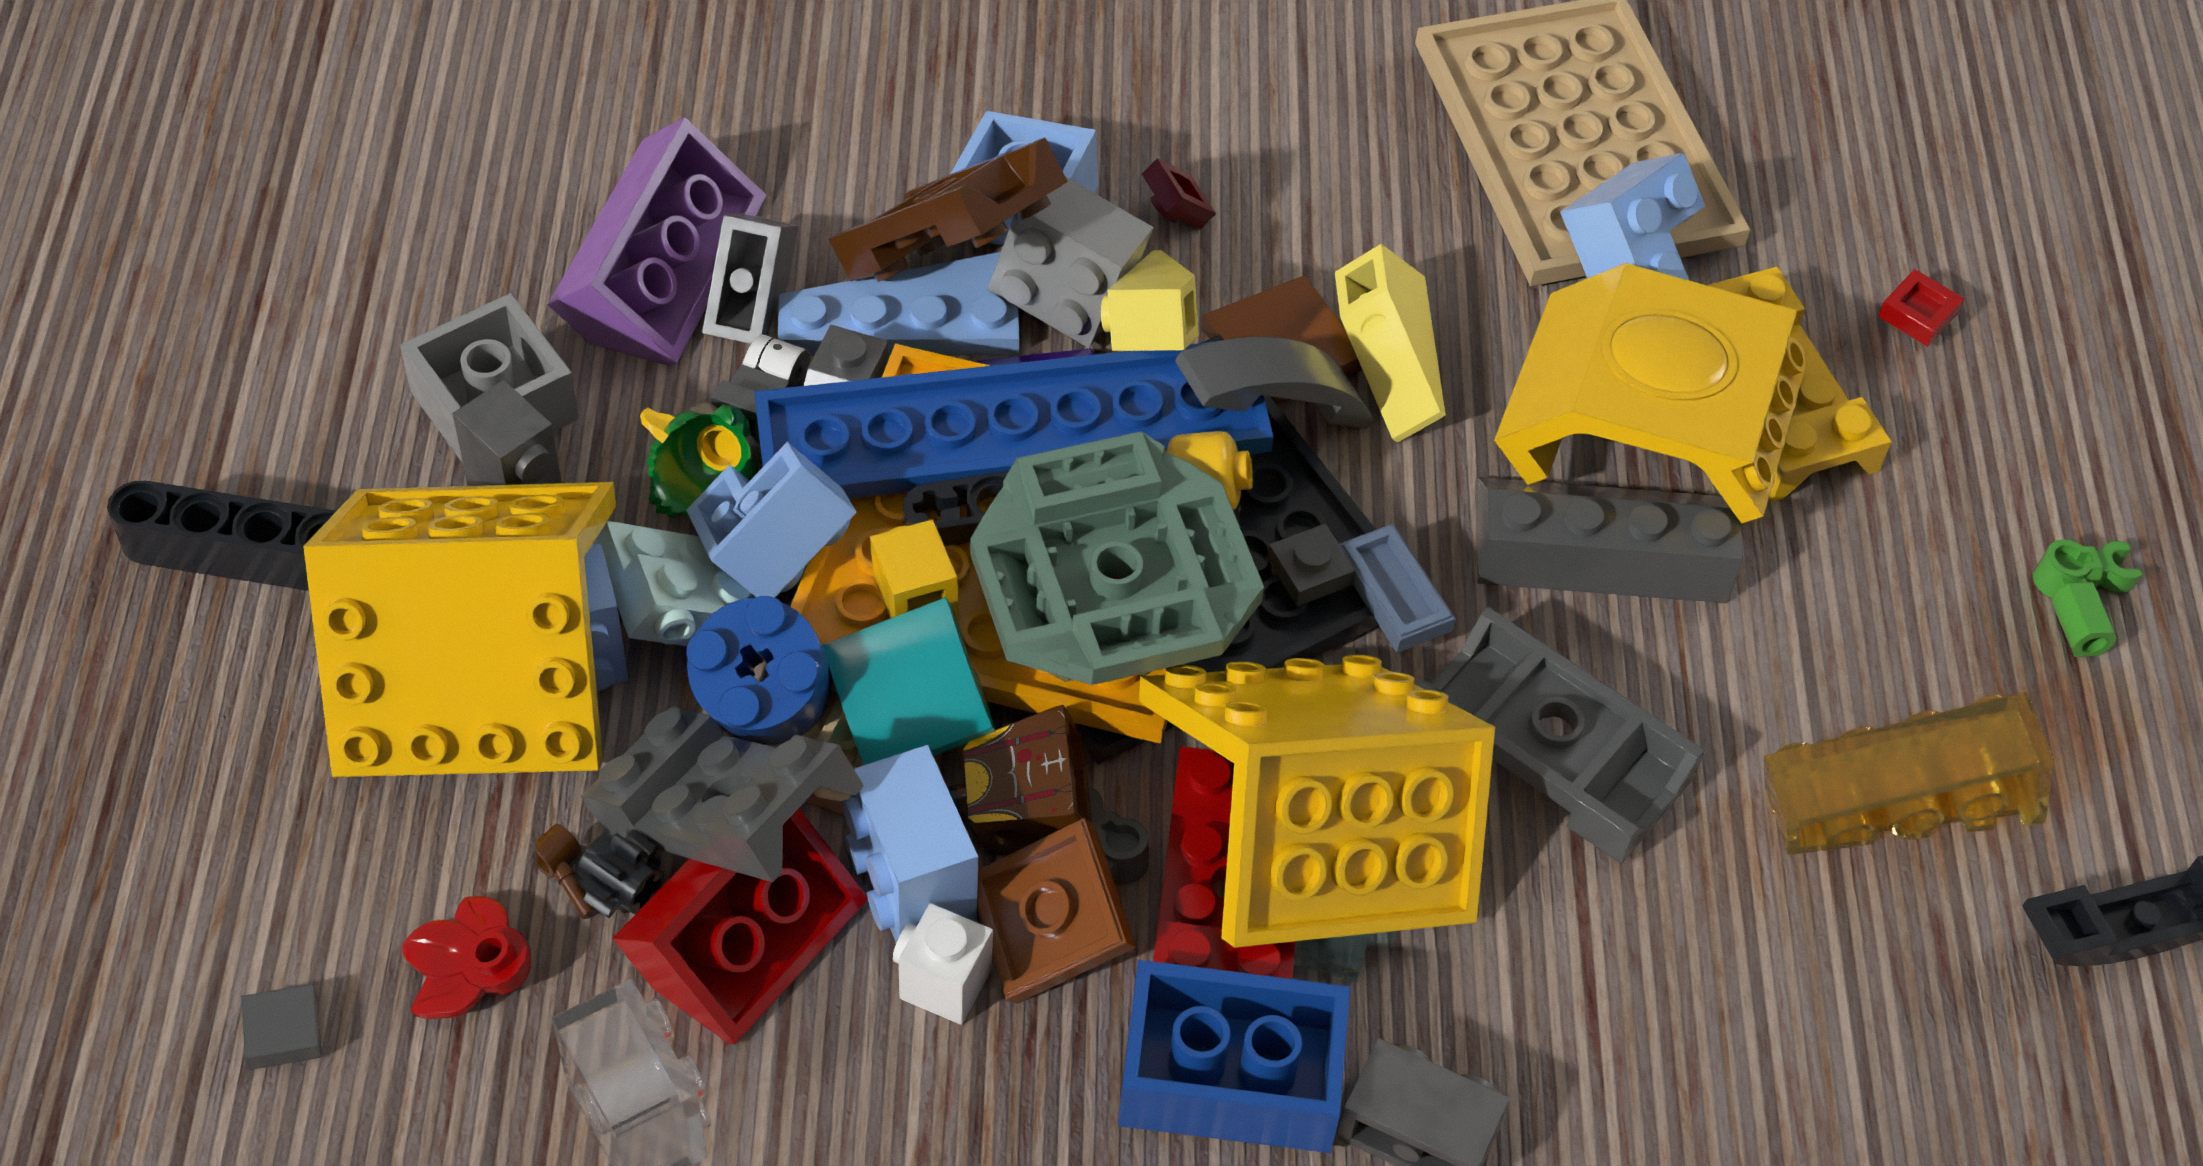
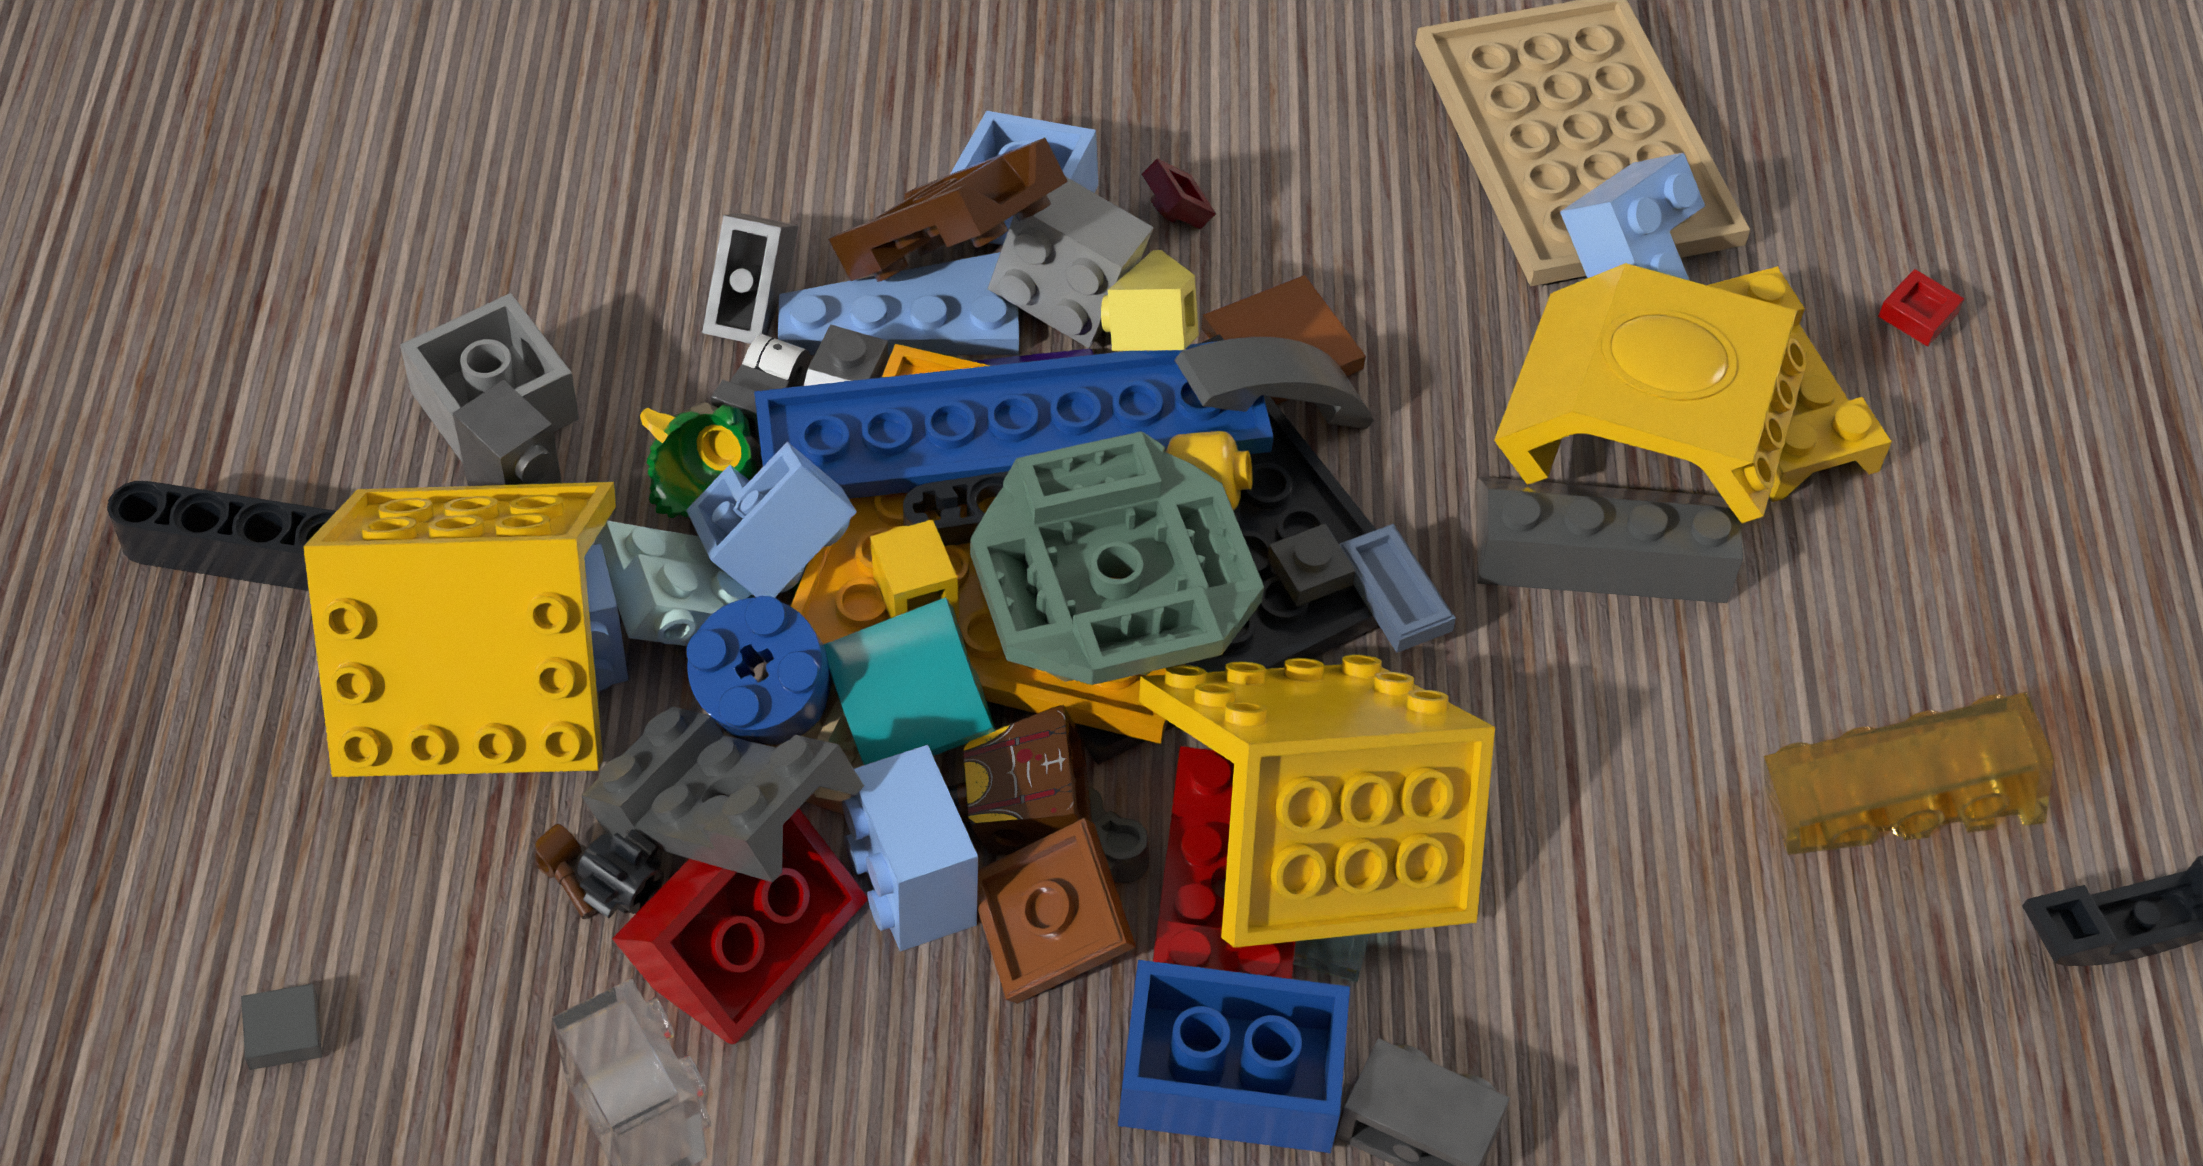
red plate [401,896,531,1019] -> none
medium lavender slope [547,117,767,366] -> none
white brick [893,903,993,1025] -> none
light yellow slope [1335,244,1446,443] -> none
dark grey piece [1416,607,1705,864] -> none
bright green bar [2033,539,2143,657] -> none

